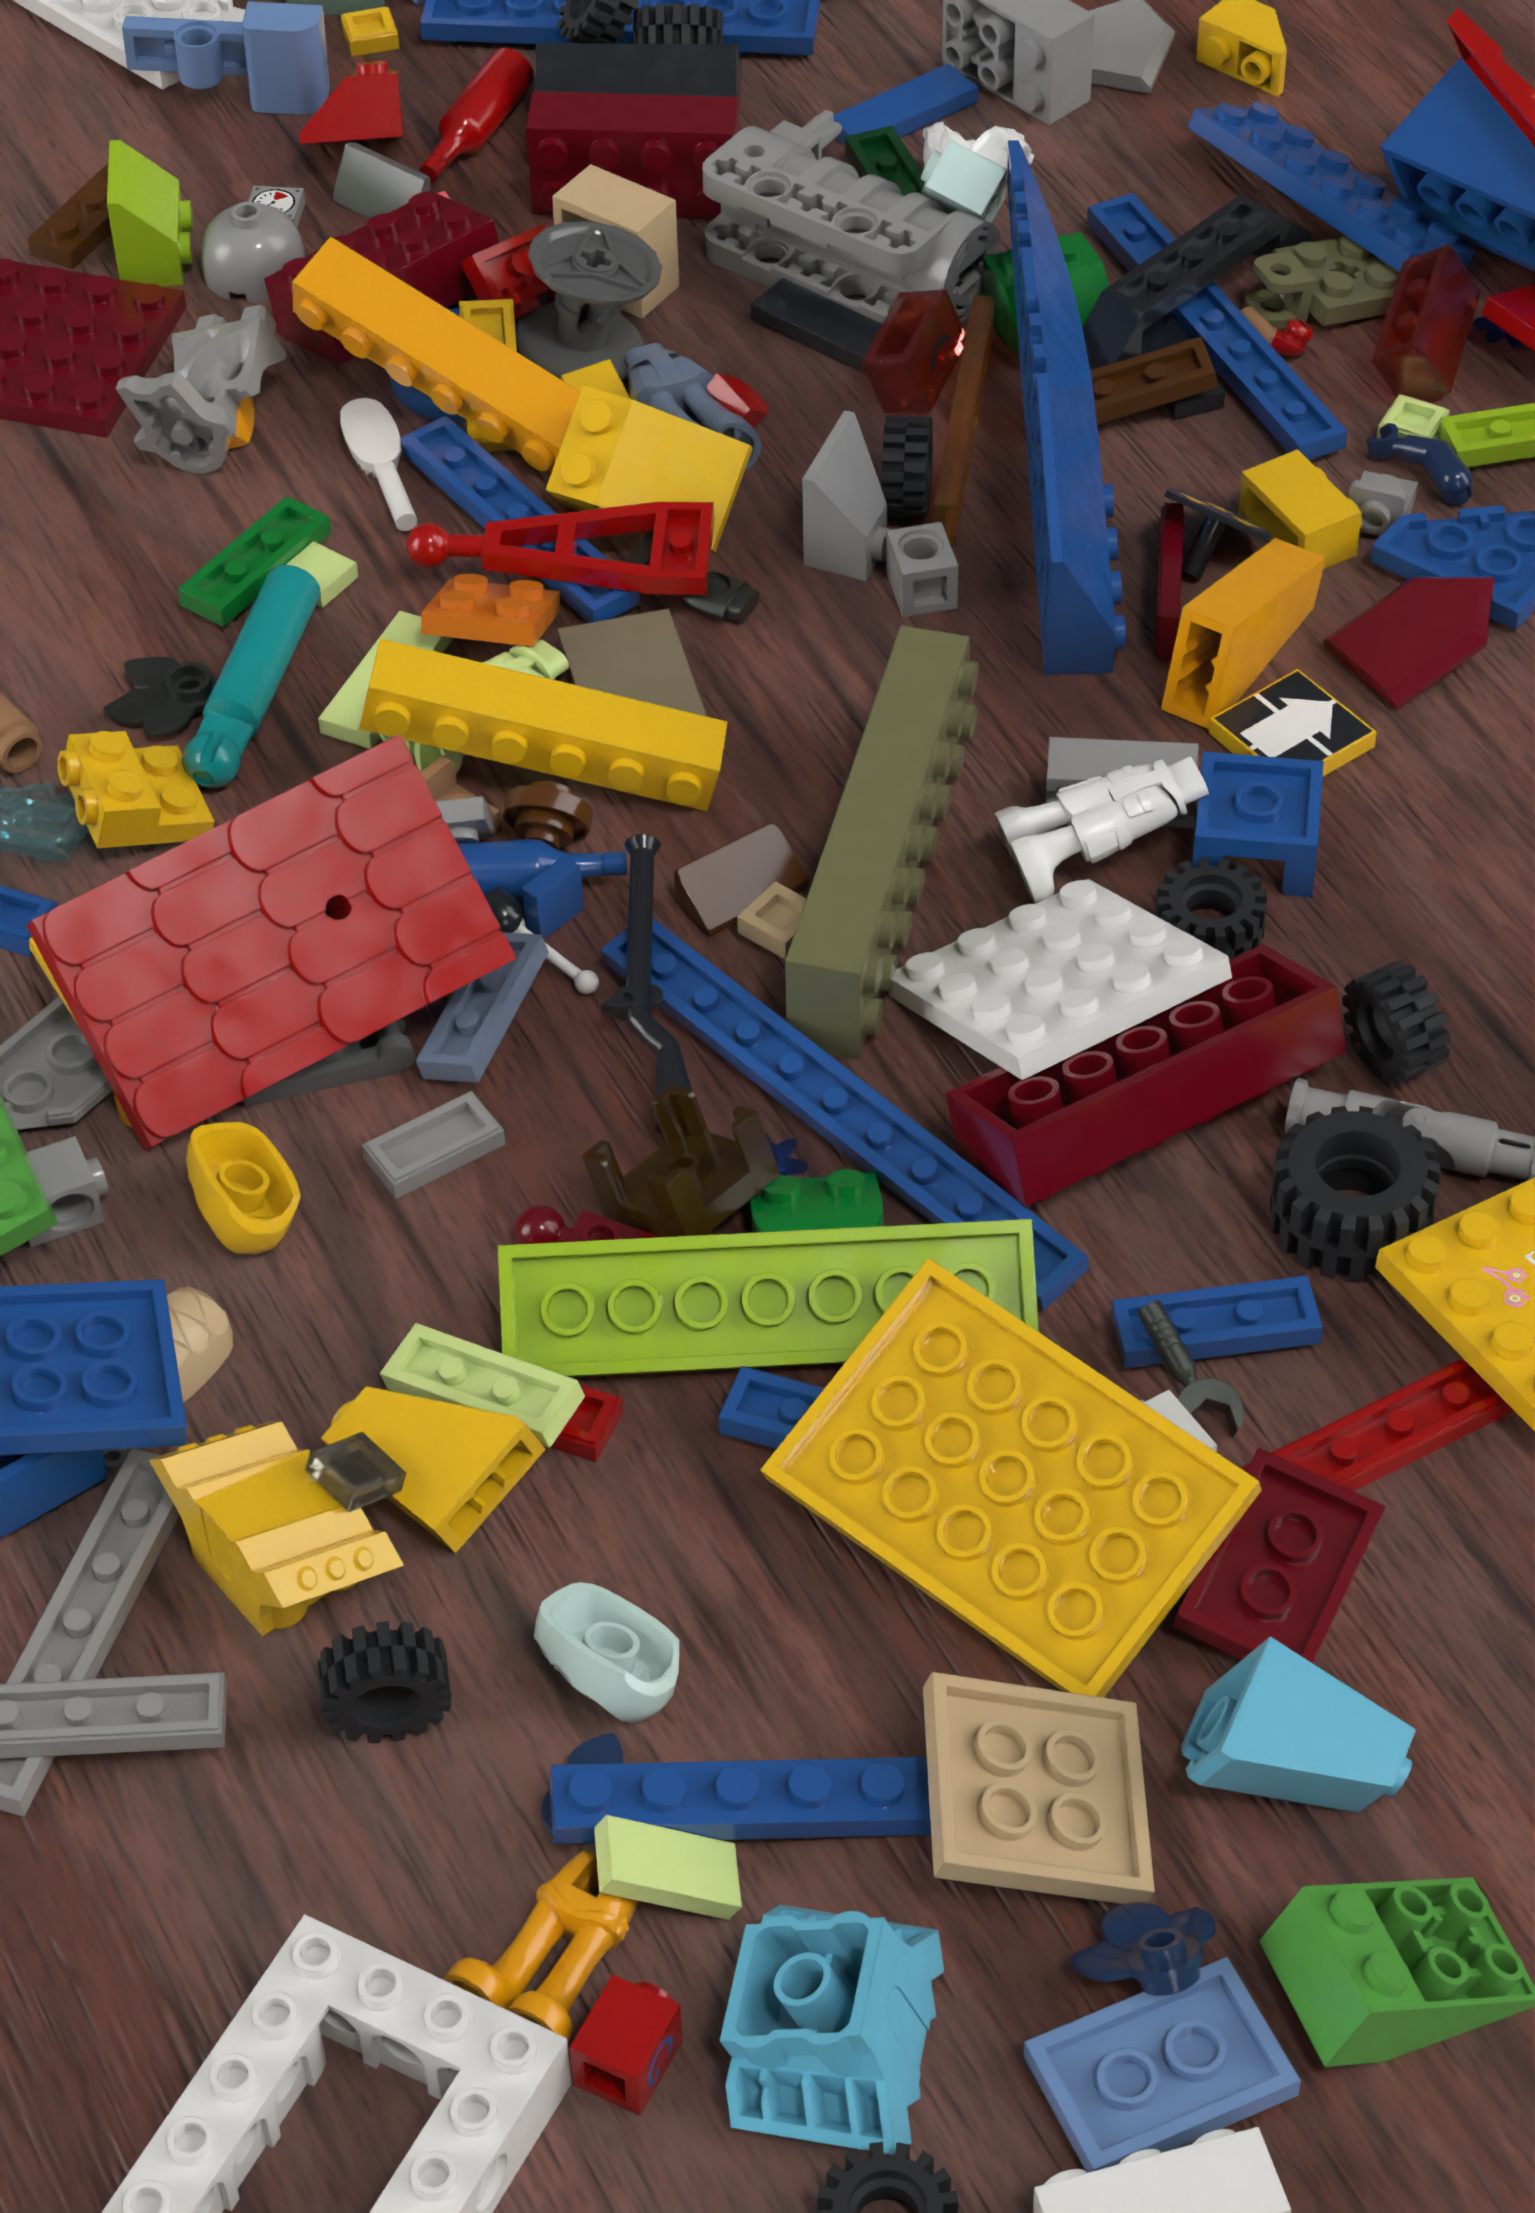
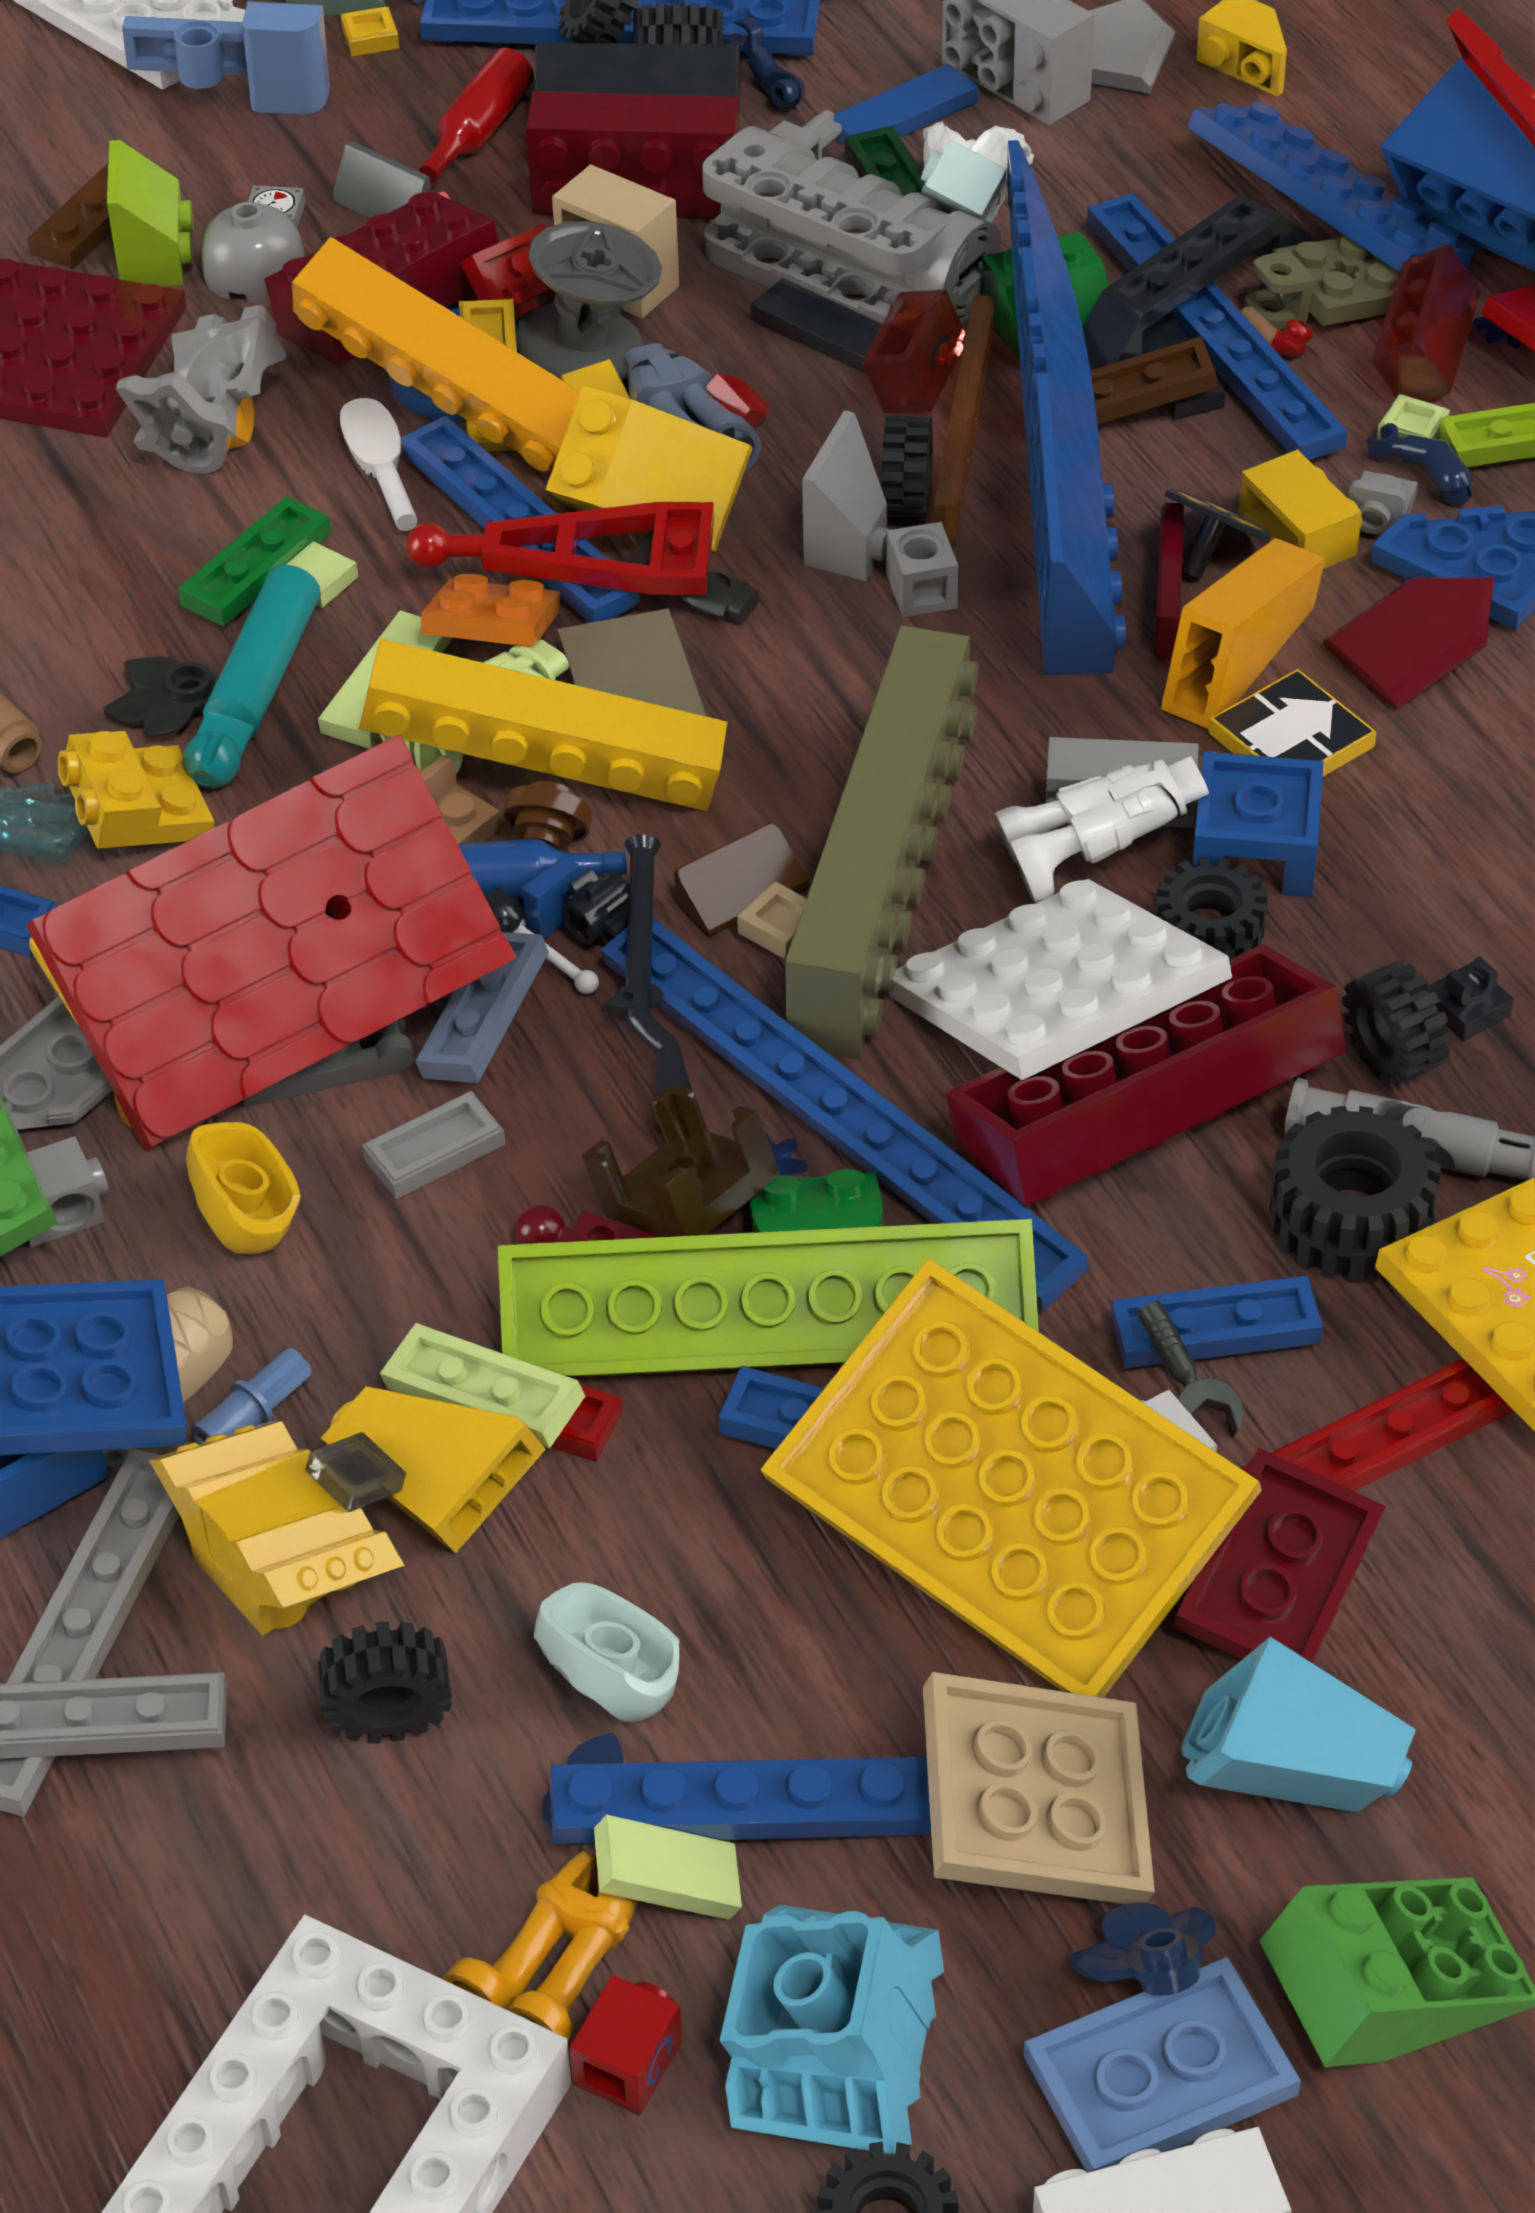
red slope [299,61,404,144] -> none
light grey plate [435,796,495,844] -> none
none -> medium blue axle [190,1348,312,1444]
none -> black gear [562,868,629,945]
none -> dark blue arm [724,18,805,108]
none -> black tile [1426,956,1514,1042]

